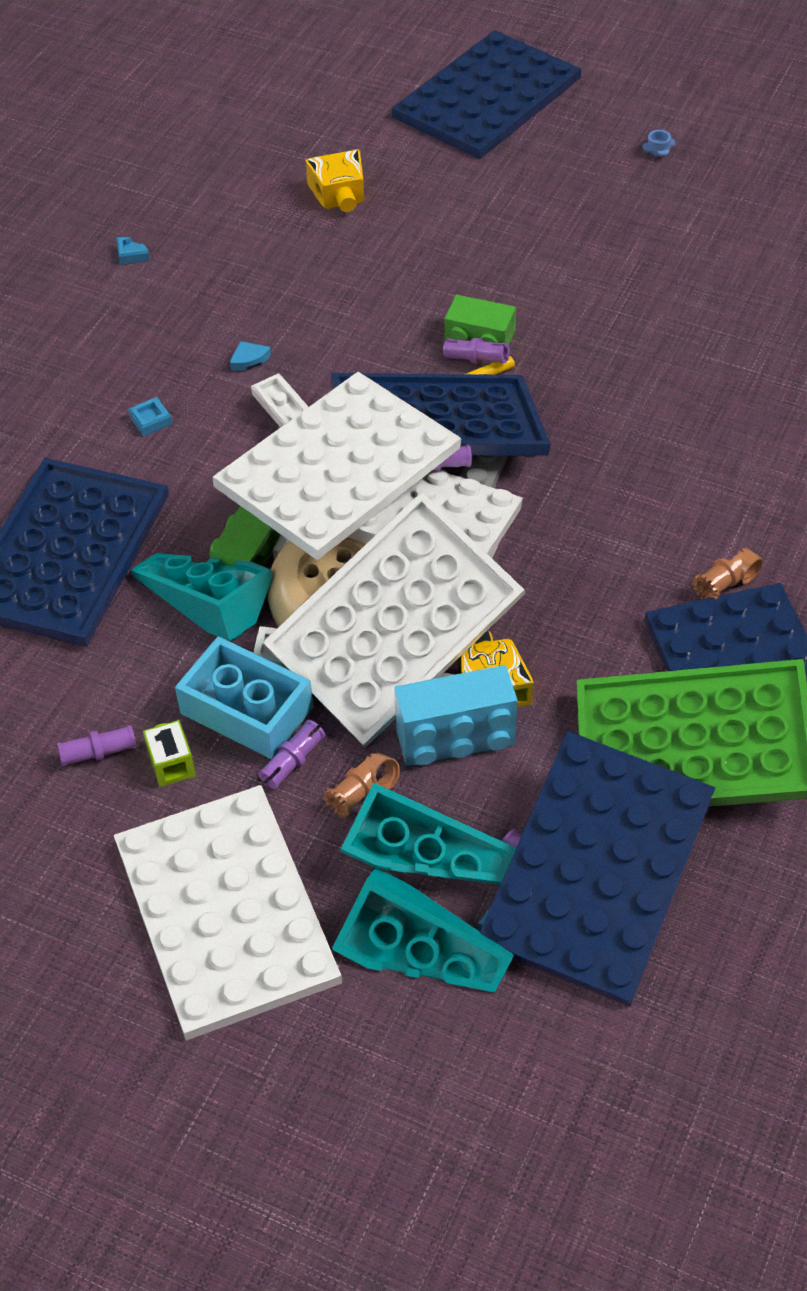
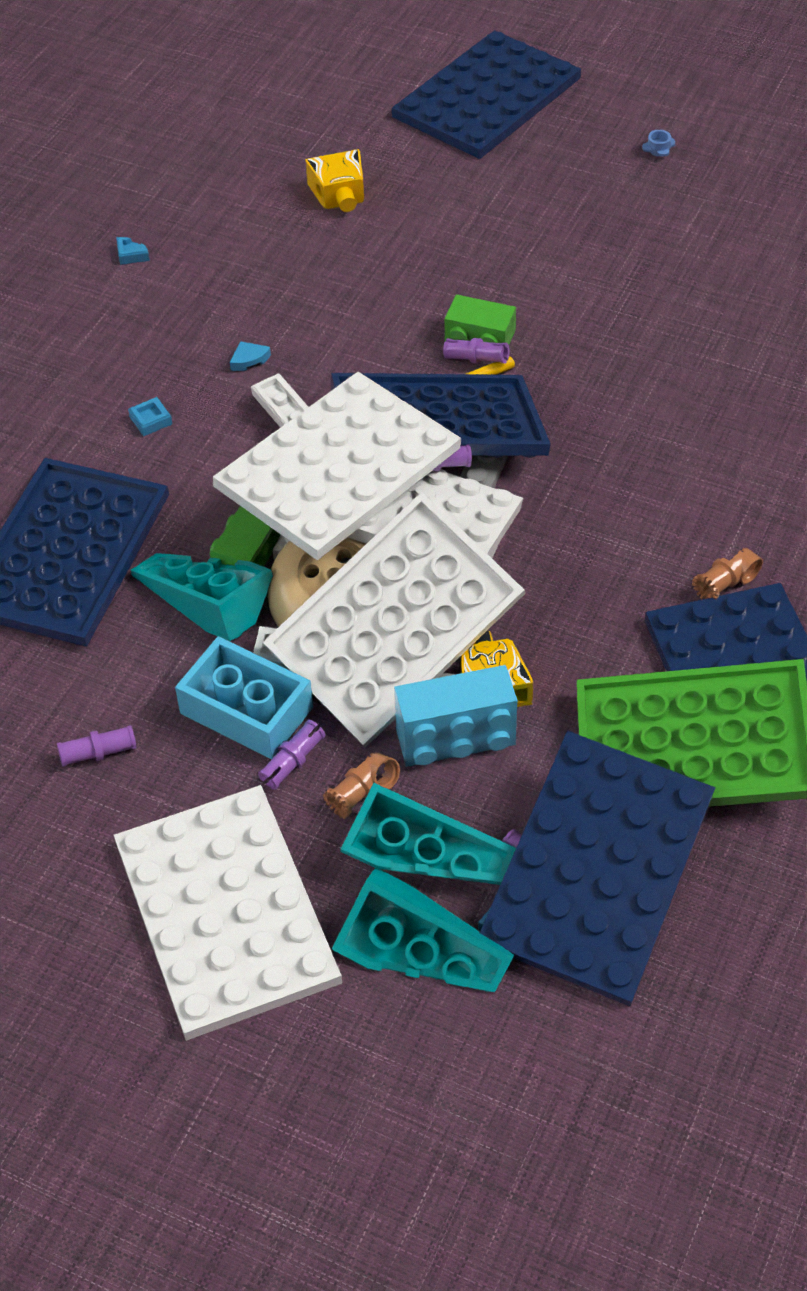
brick [143,720,196,787] -> none

